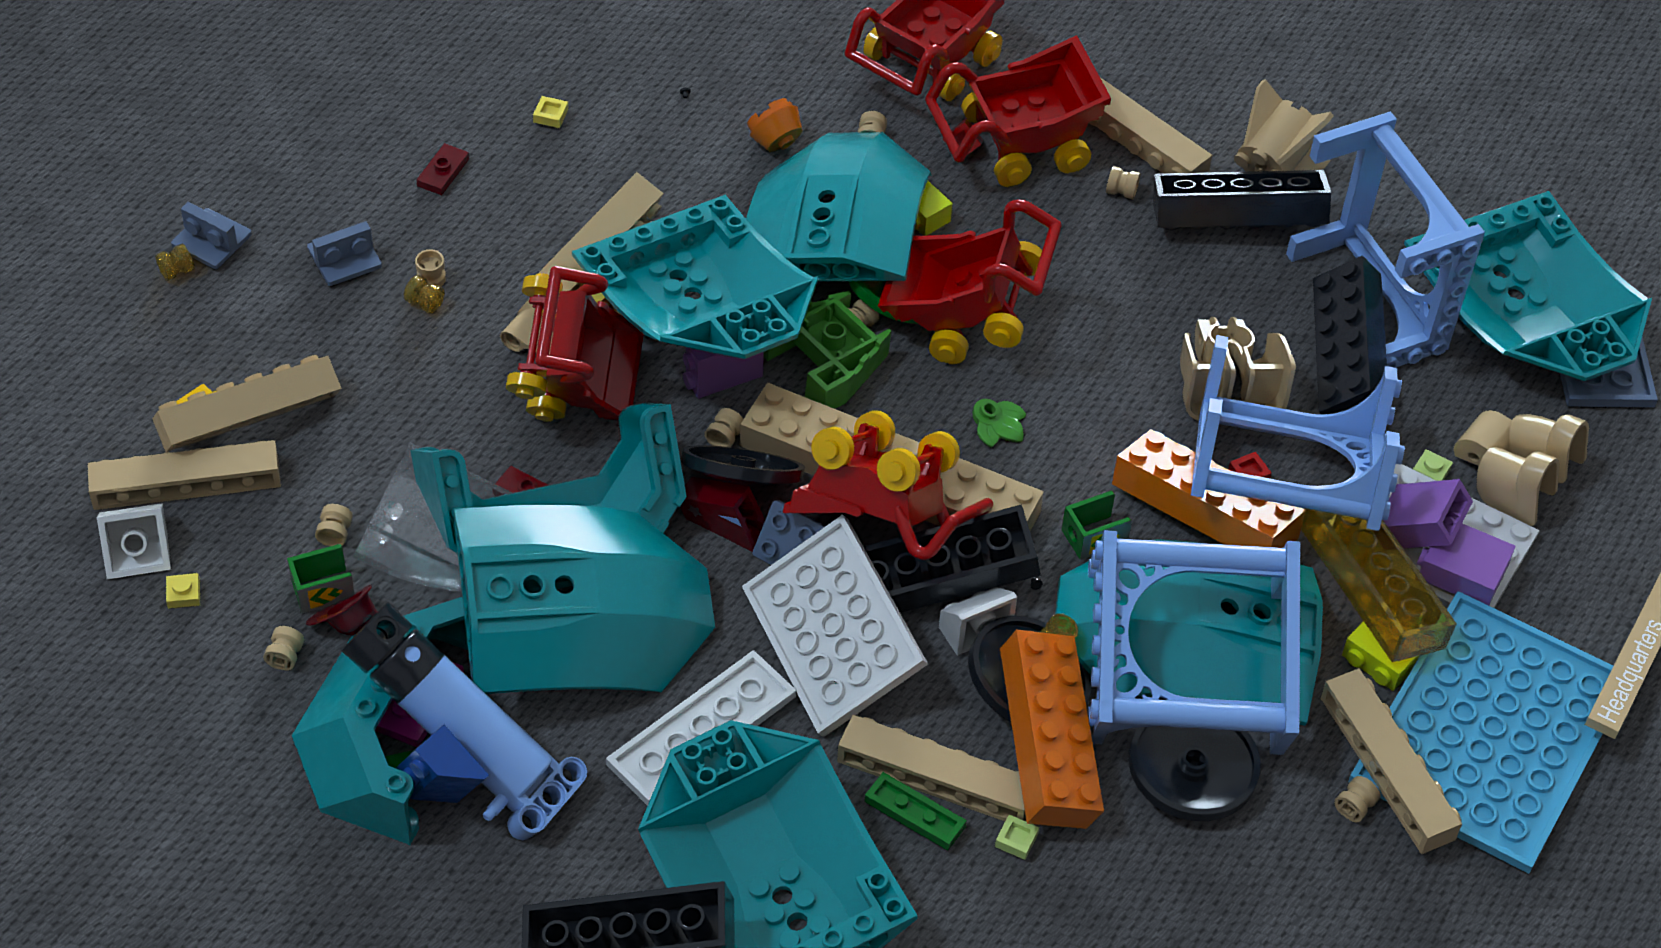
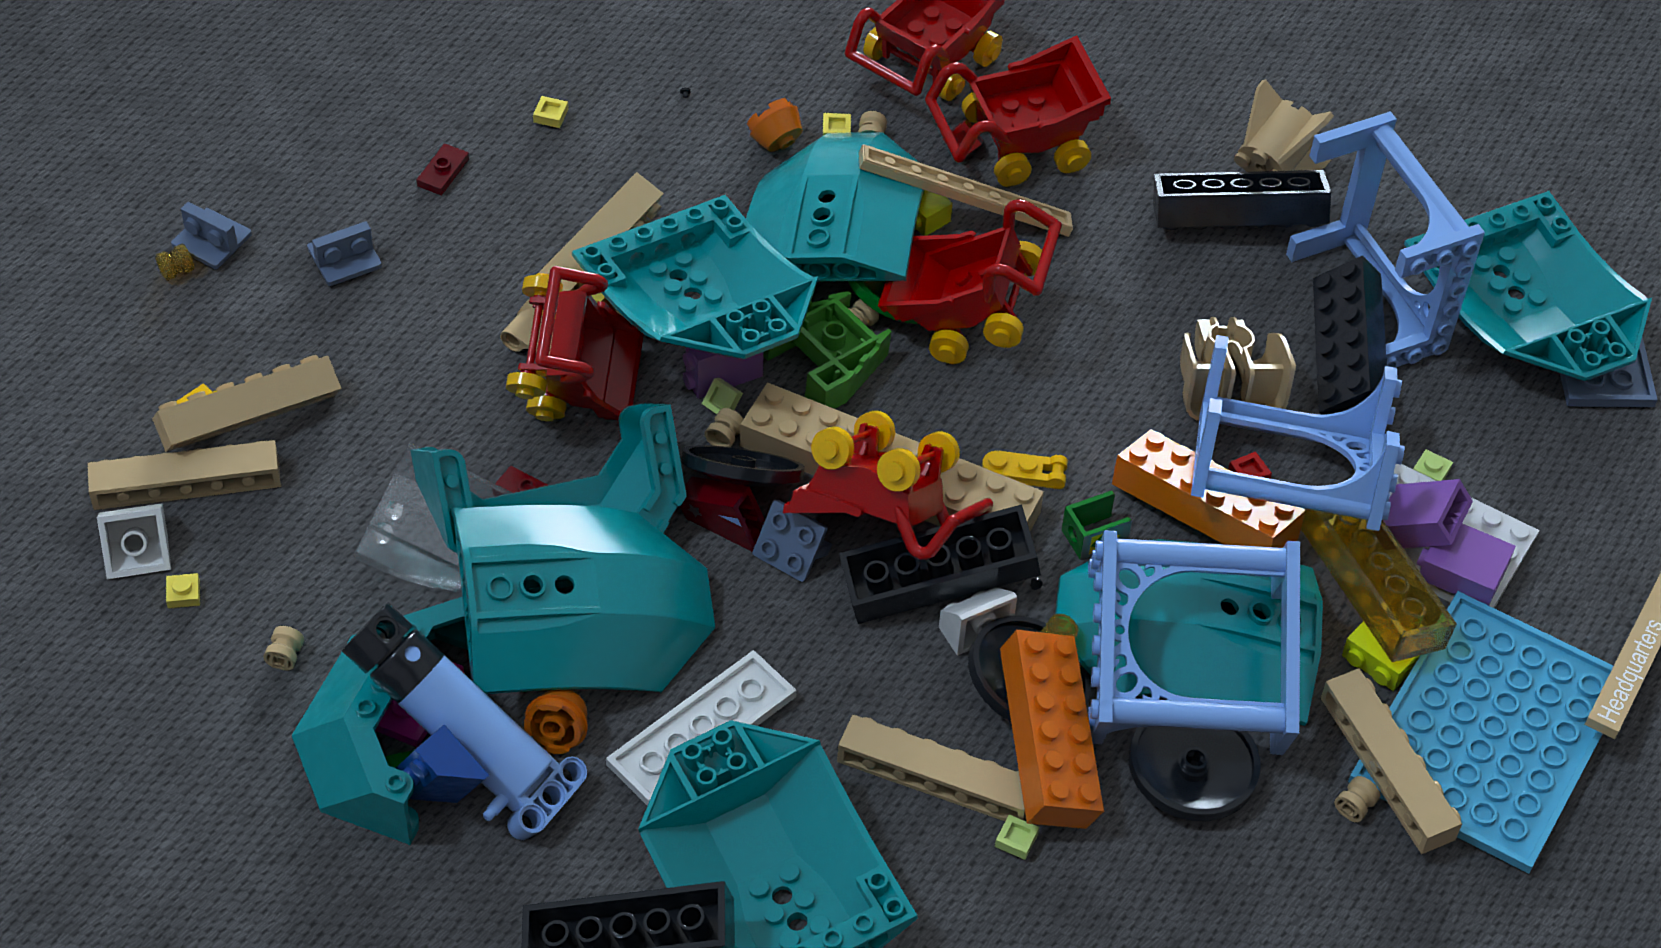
piece [287,544,355,614] -> none
dark red piece [306,585,377,635] -> none
tan wheel [315,504,353,546] -> none
clear yellow wheel [403,275,445,314] -> none
tan wheel [415,249,446,290] -> none
white plate [742,514,928,737] -> none
green plate [864,772,967,851] -> none
bright green plate [972,399,1026,448] -> none
tan brick [1089,78,1212,173] -> none
tan wheel [1106,166,1141,200] -> none
tan piece [1454,410,1589,526] -> none
none -> orange cone [524,689,588,754]
none -> yellowish green plate [702,378,743,414]
none -> light yellow plate [823,113,851,136]
none -> tan tile [859,144,1073,237]
none -> yellow plate [982,451,1068,489]

